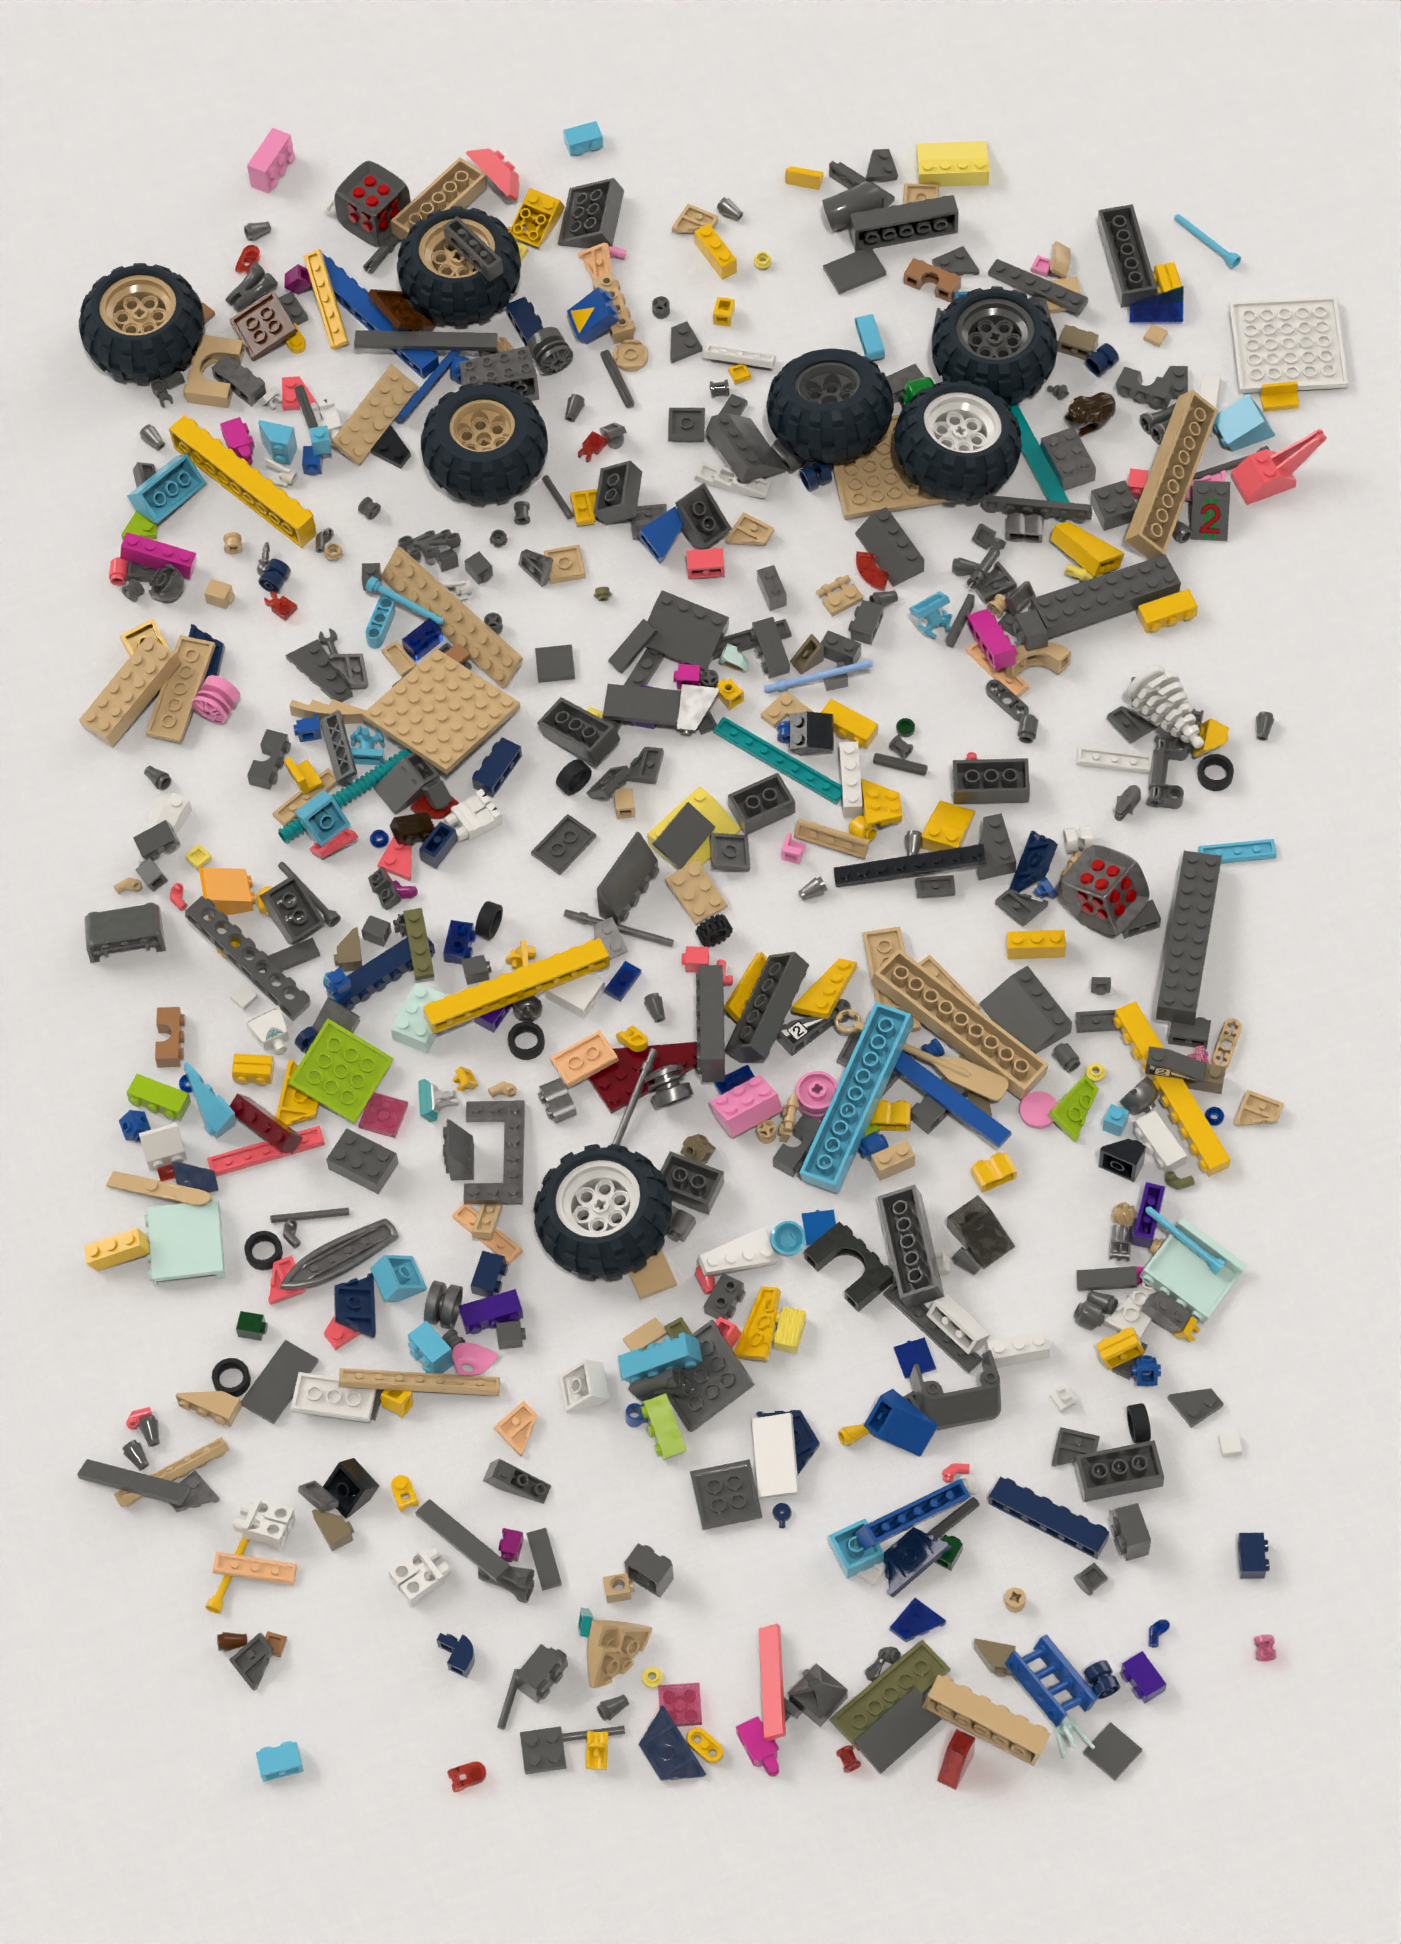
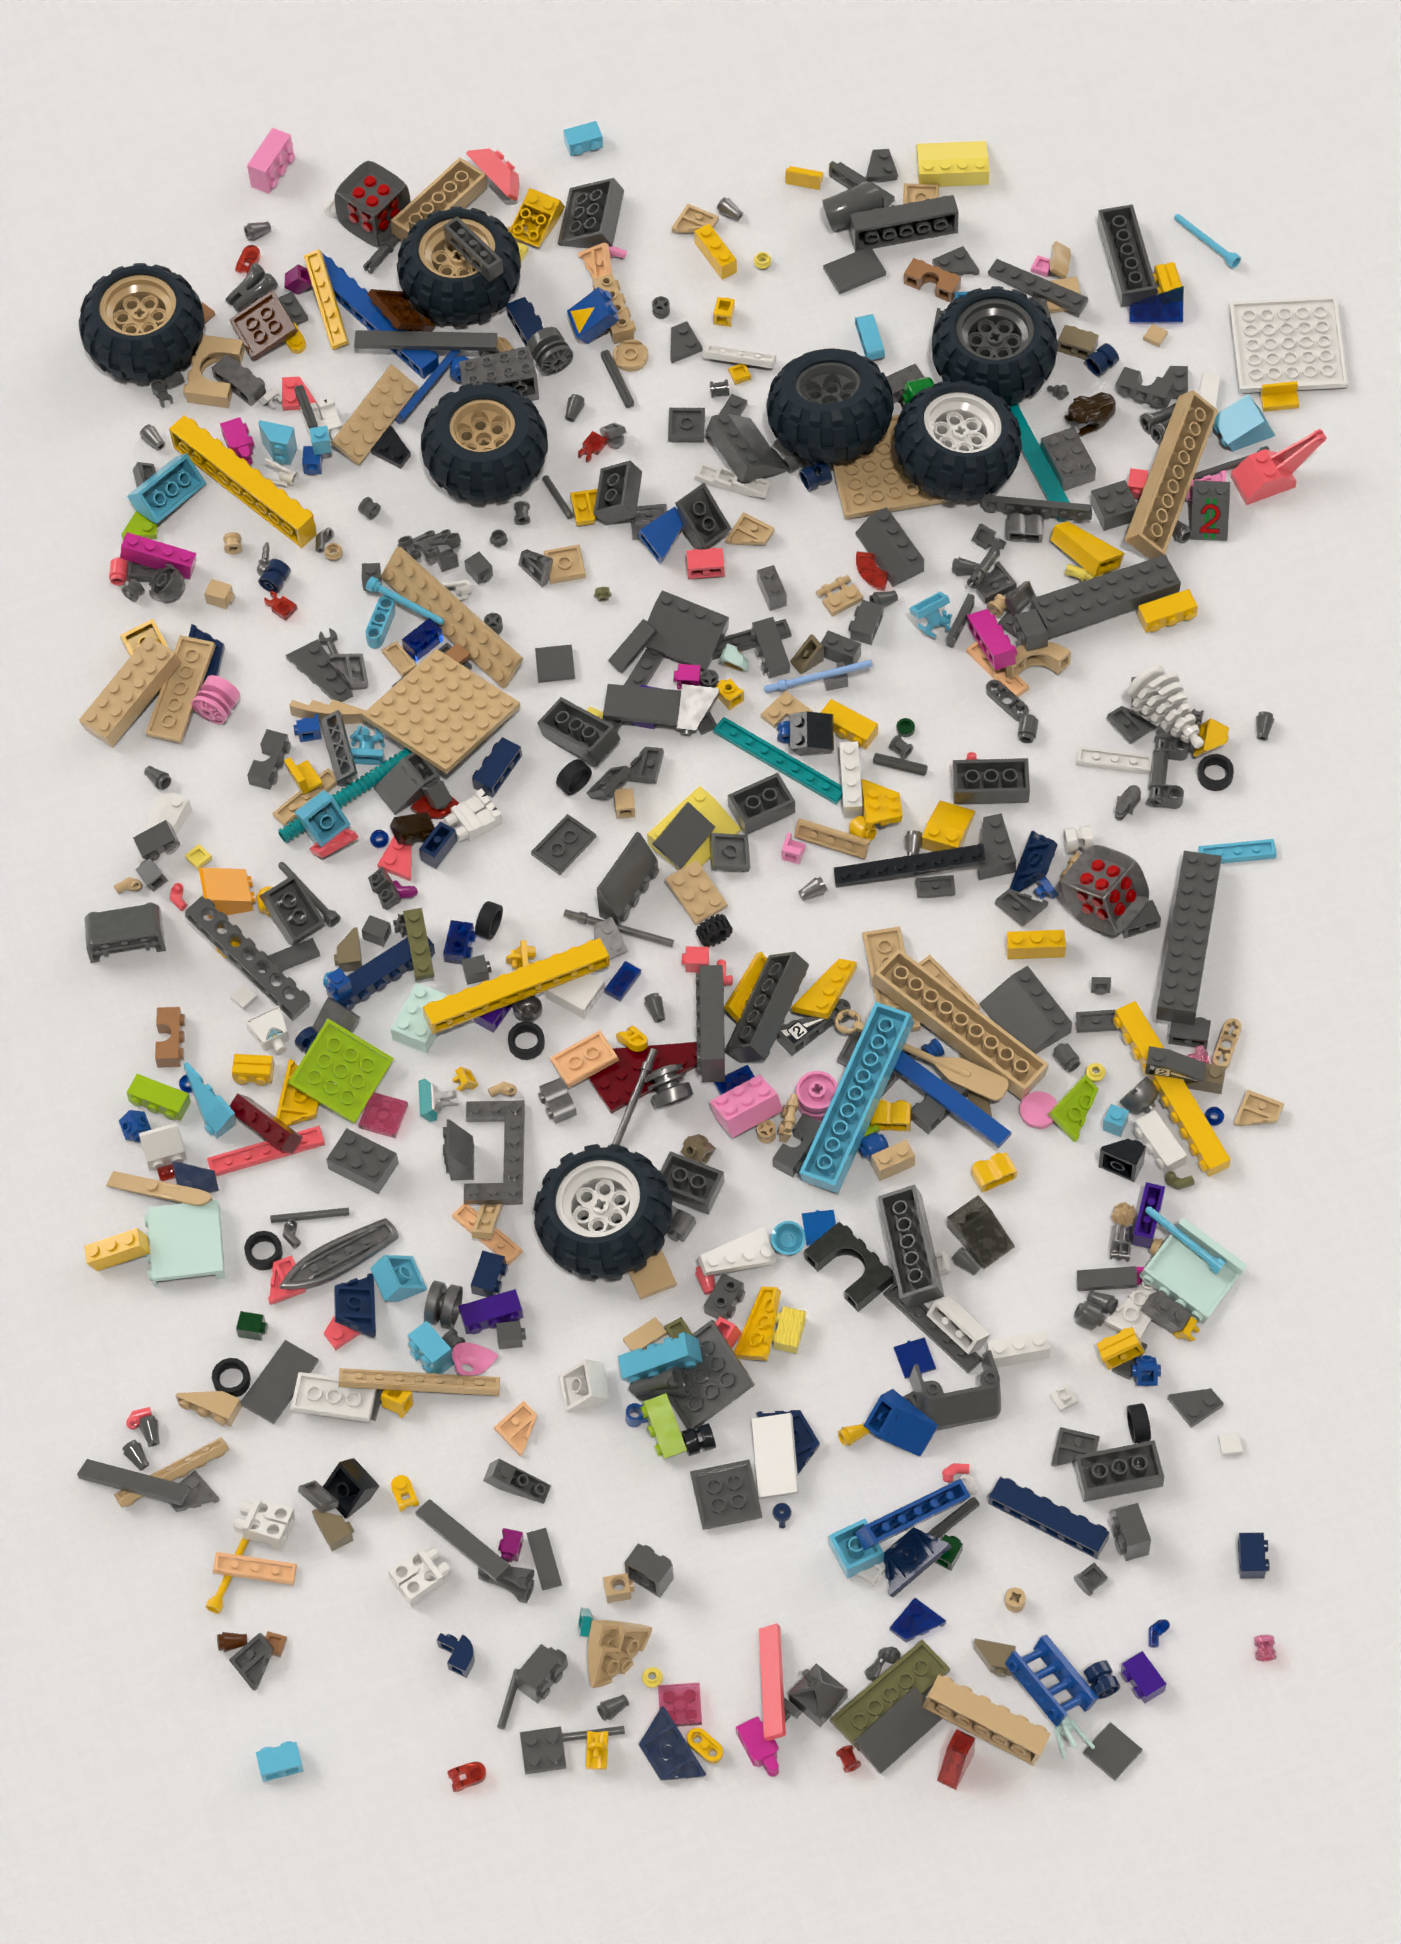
none -> black wheel [681,1423,716,1456]

